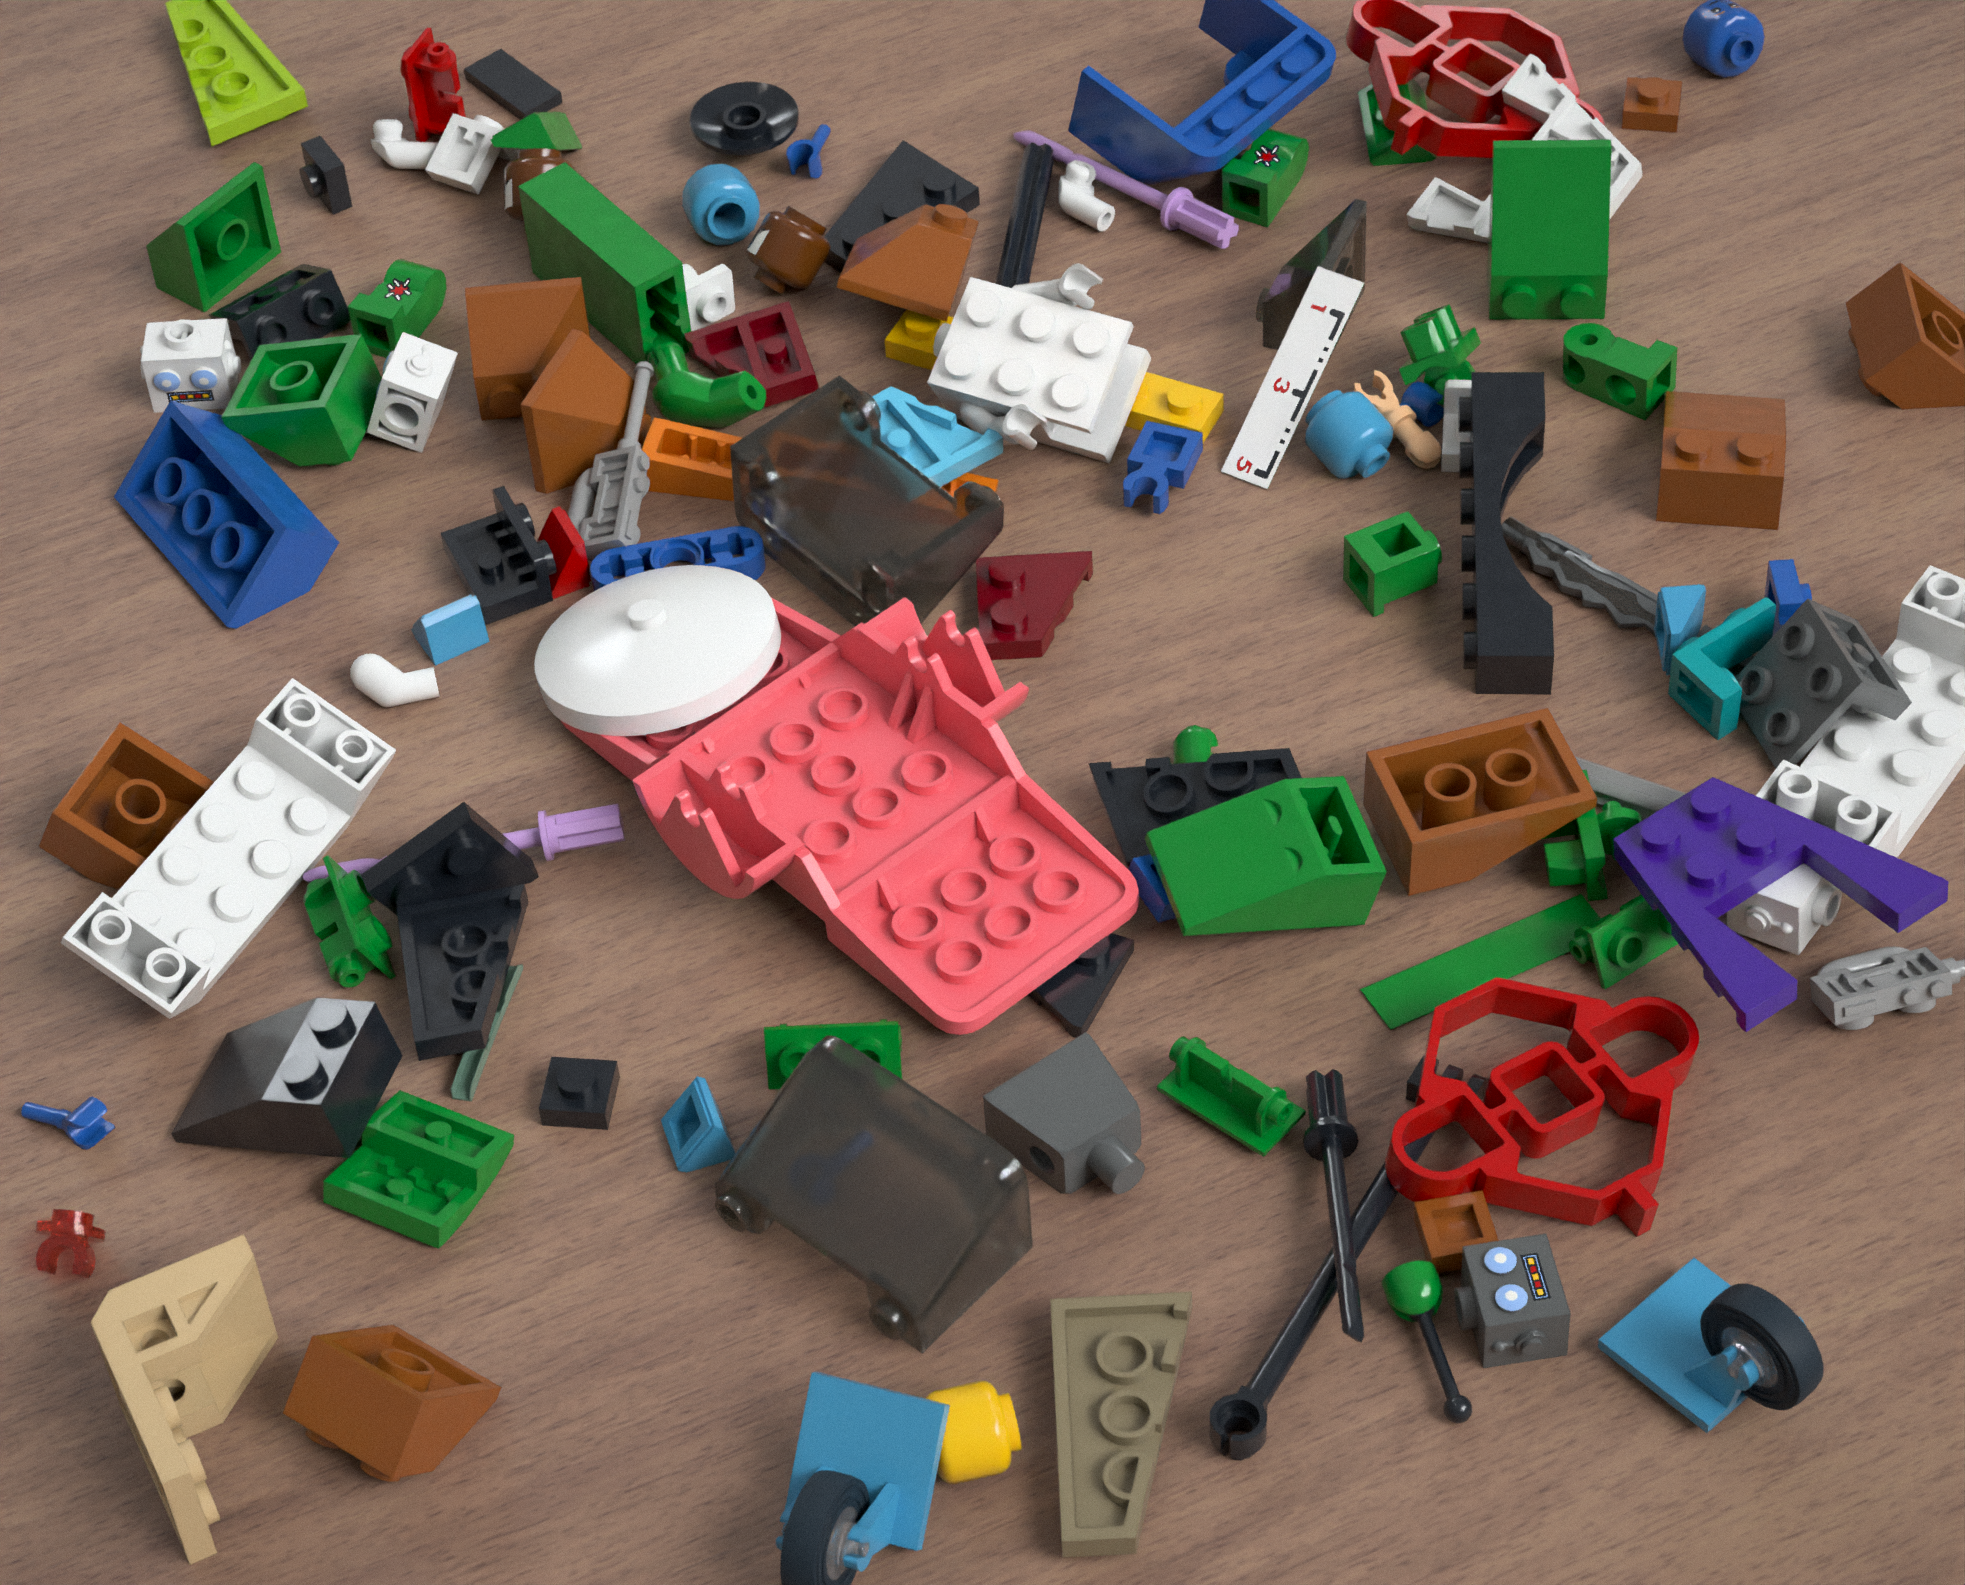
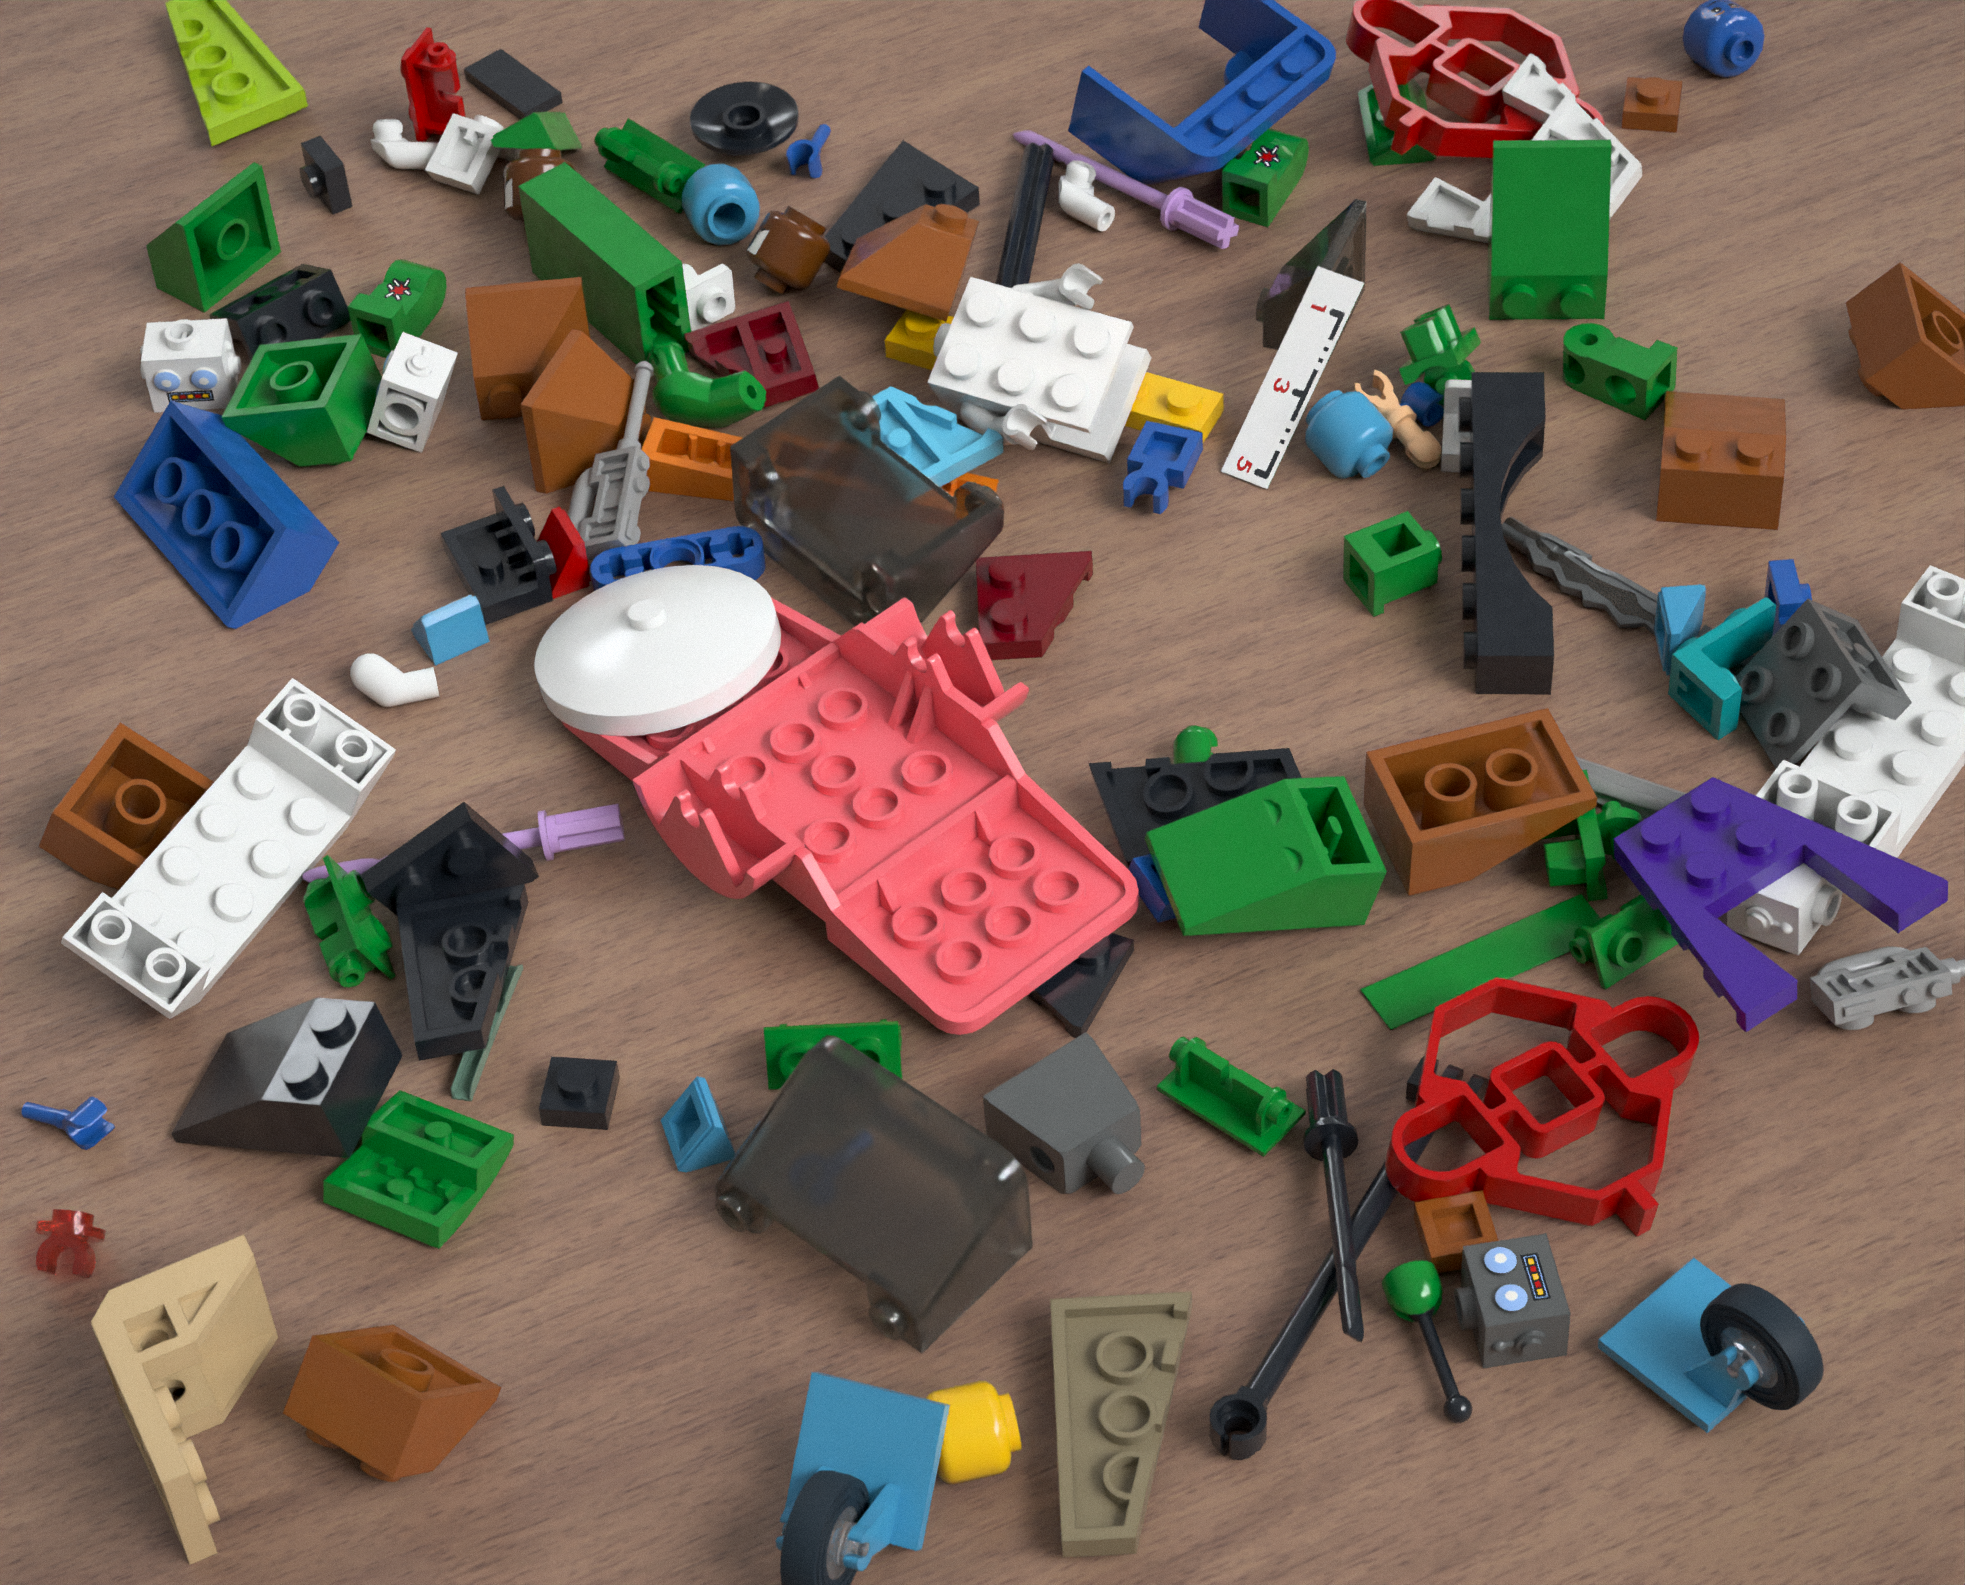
none -> green hinge [594,118,706,214]

